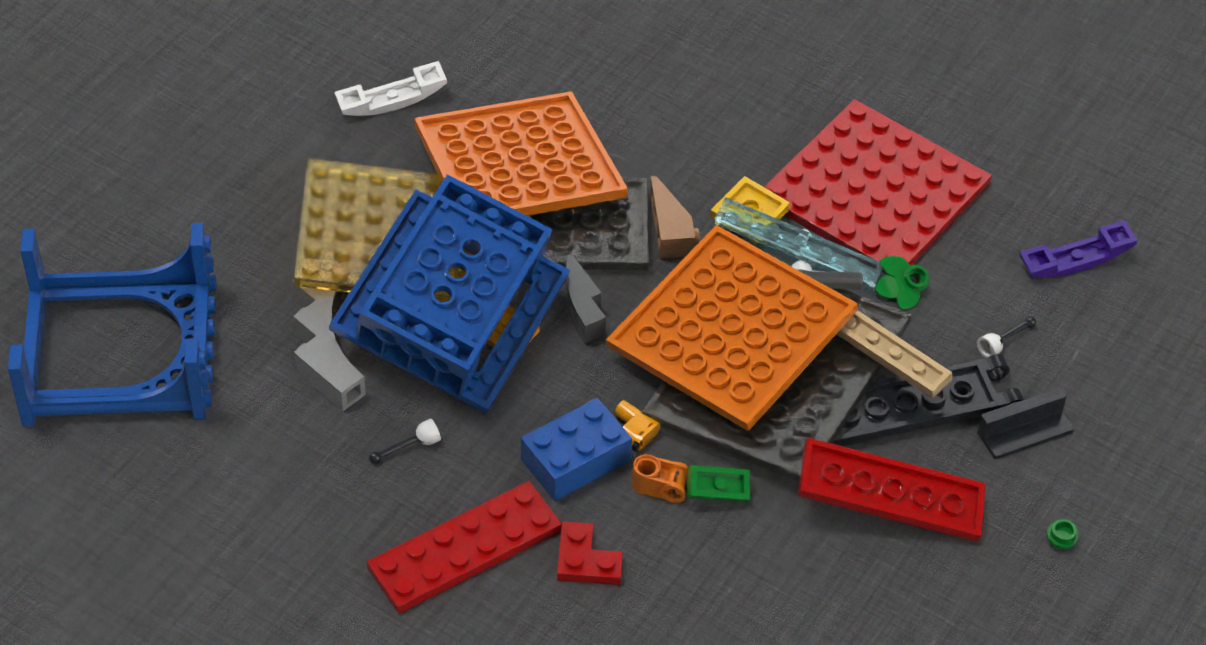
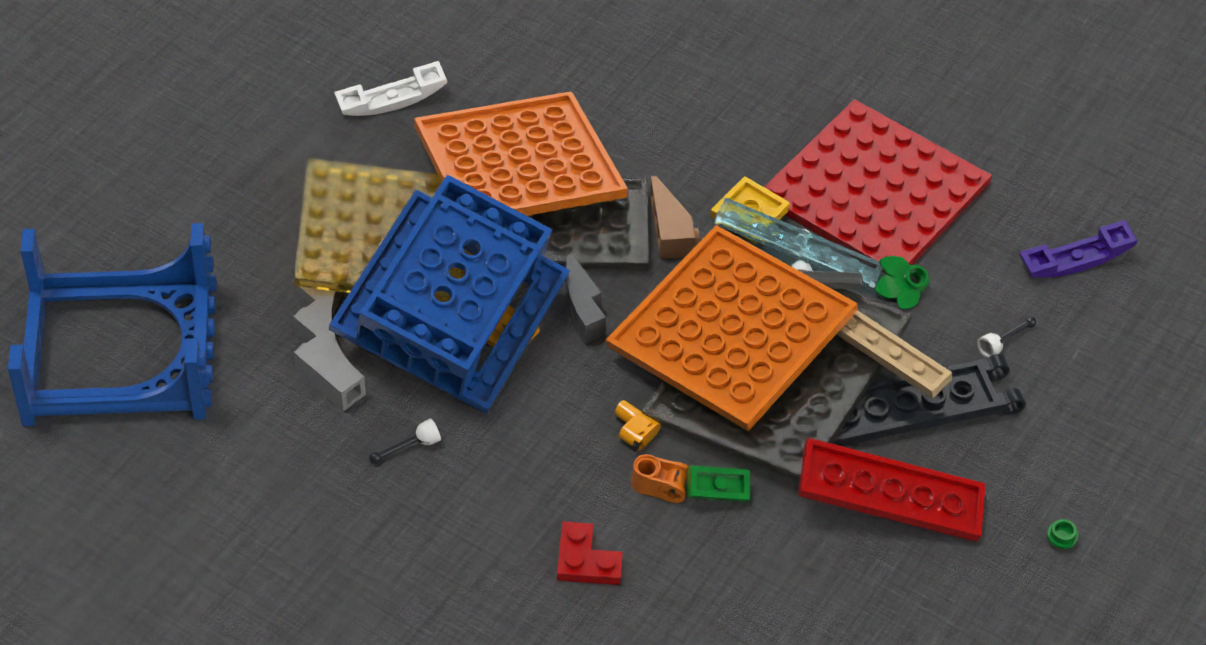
red plate [366,481,562,614] -> none
blue brick [521,398,632,501] -> none
black panel [977,388,1074,459] -> none

